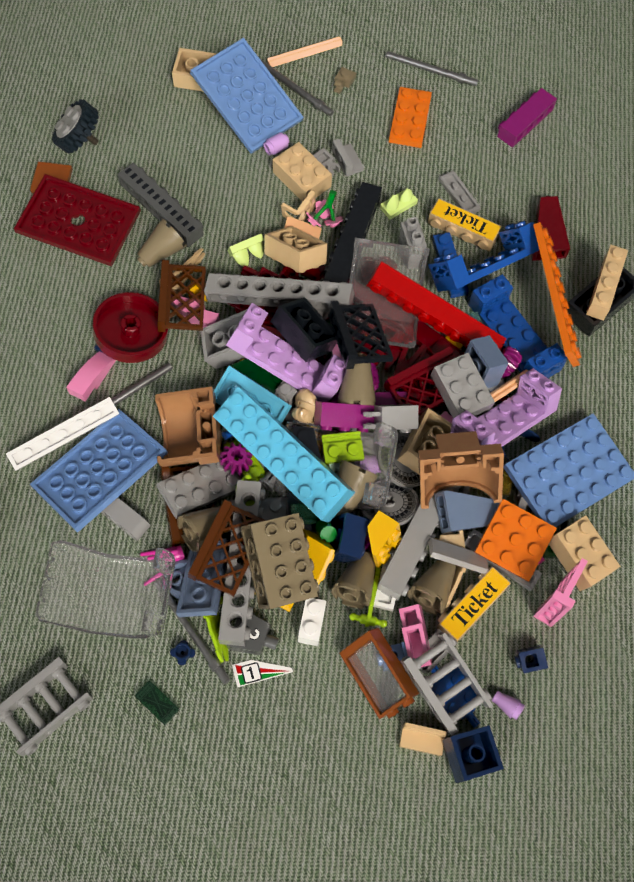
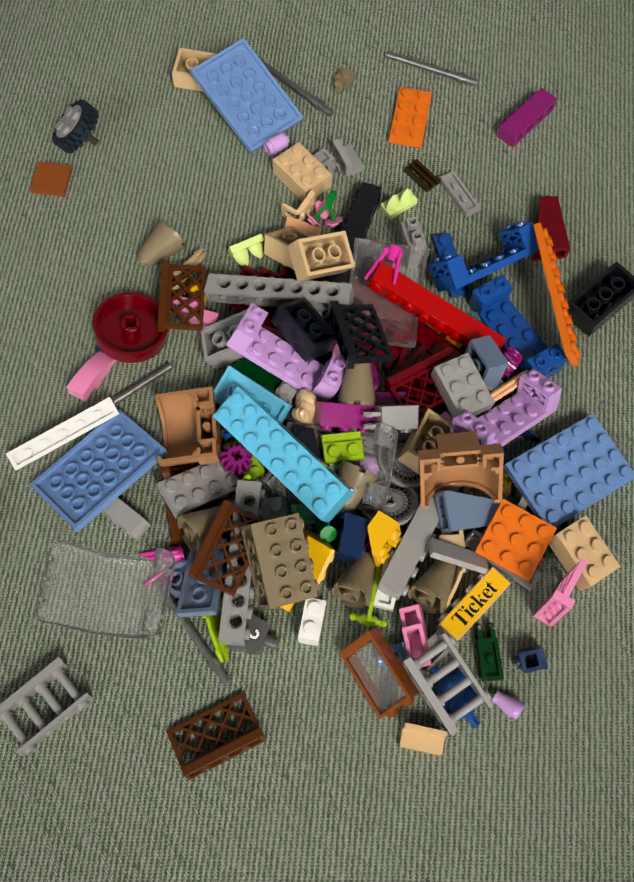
dark red plate [14,174,141,267] -> none
dark grey brick [118,163,204,247] -> none
clear green tile [135,680,180,726] -> none
dark blue plate [170,640,195,666] -> none
sticker [232,660,293,688] -> none
light nougat axle [267,36,342,67] -> none
brick [428,198,502,251] -> none
dark blue brick [442,725,504,783] -> none
tan brick [586,245,628,321] -> none
none -> reddish brown fence [166,692,266,781]
none -> tan brick [288,231,355,282]
none -> dark pink plant [364,244,403,285]
none -> dark brown tile [404,159,440,192]
none -> dark green hinge [475,622,504,682]

